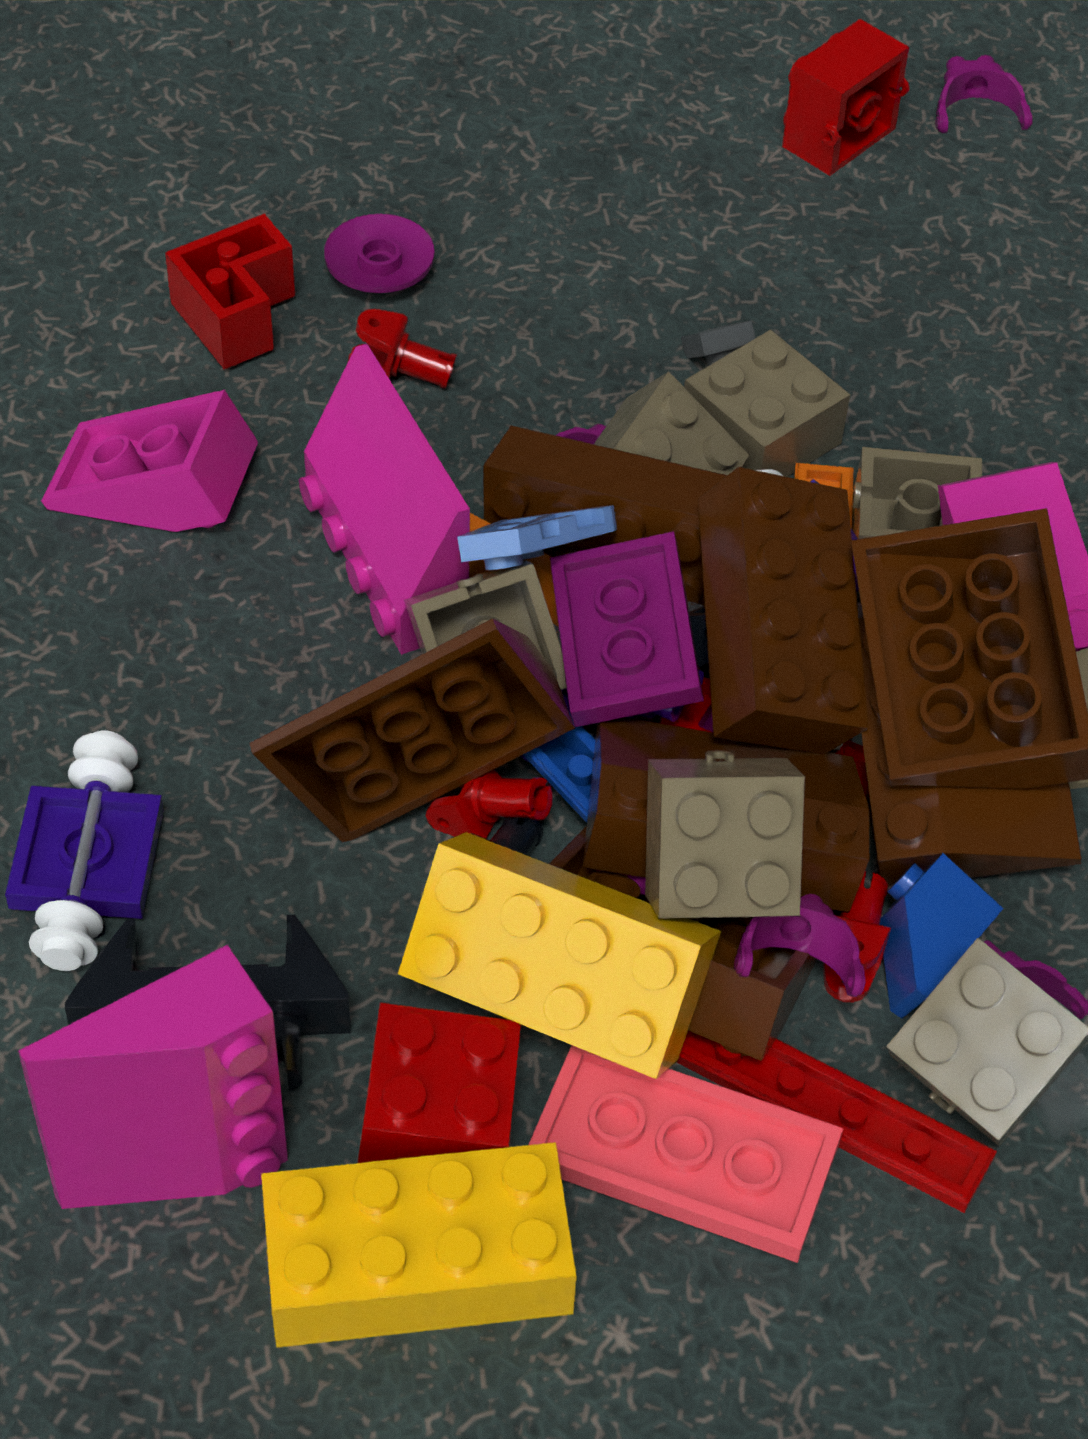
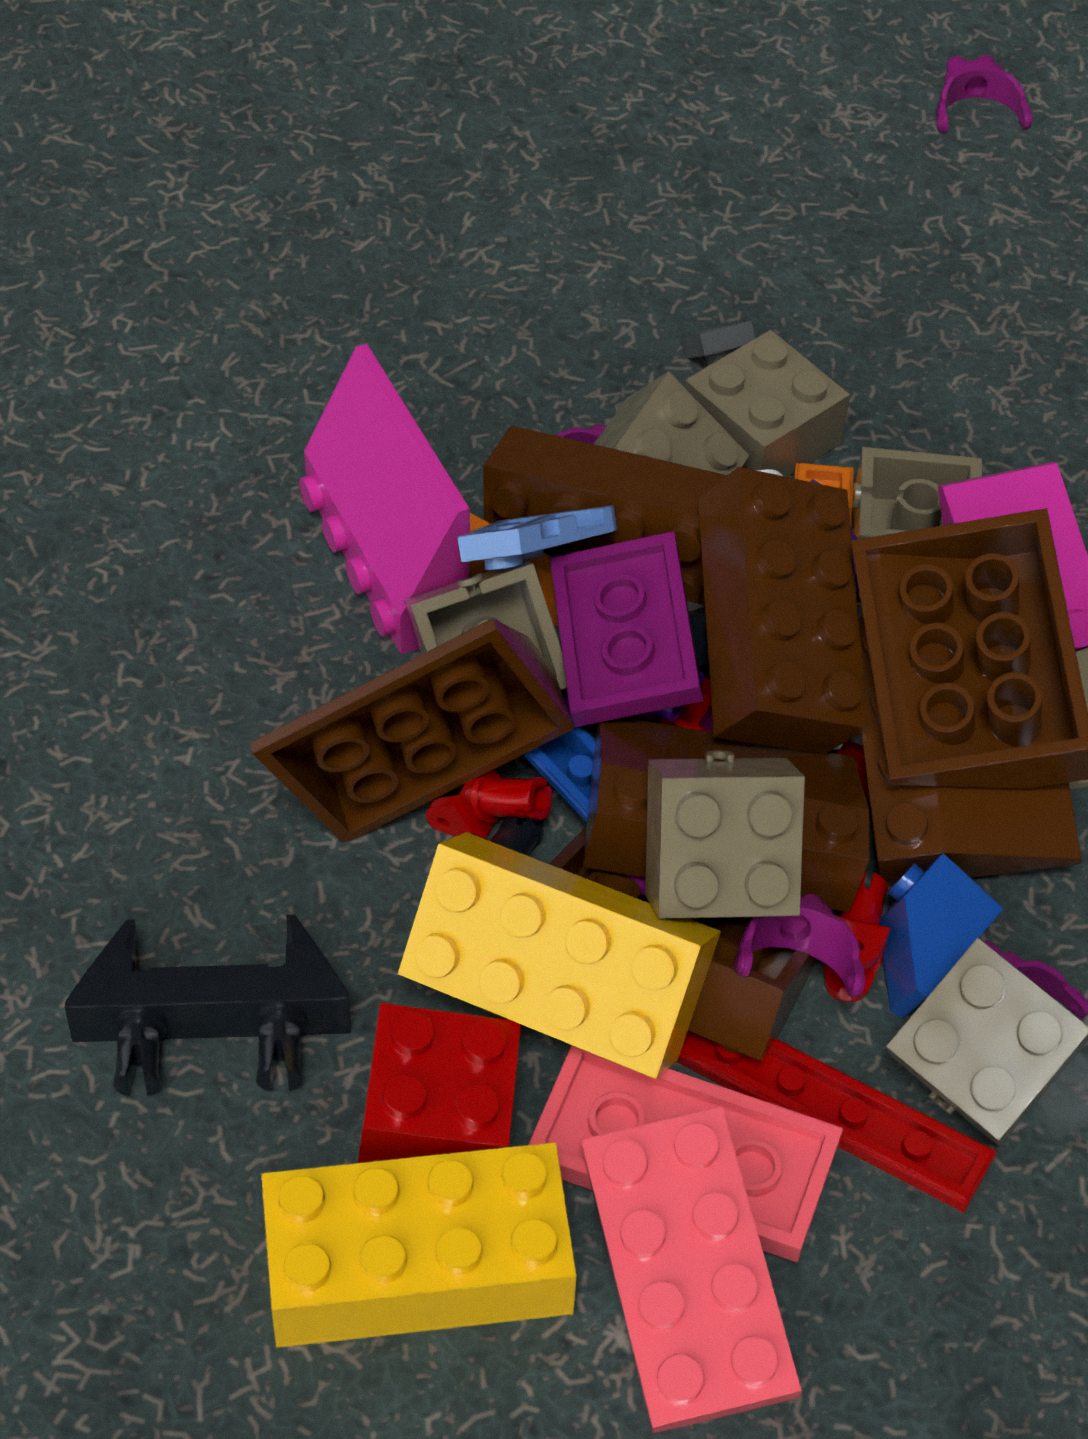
dark purple plate [5,730,164,971] -> none
dark pink slope [18,945,288,1209] -> none
dark pink slope [41,390,258,532] -> none
red brick [165,213,295,370] -> none
magenta dish [324,214,434,293] -> none
red piece [347,309,457,390] -> none
red brick [782,19,910,176] -> none
none -> coral plate [581,1106,802,1433]

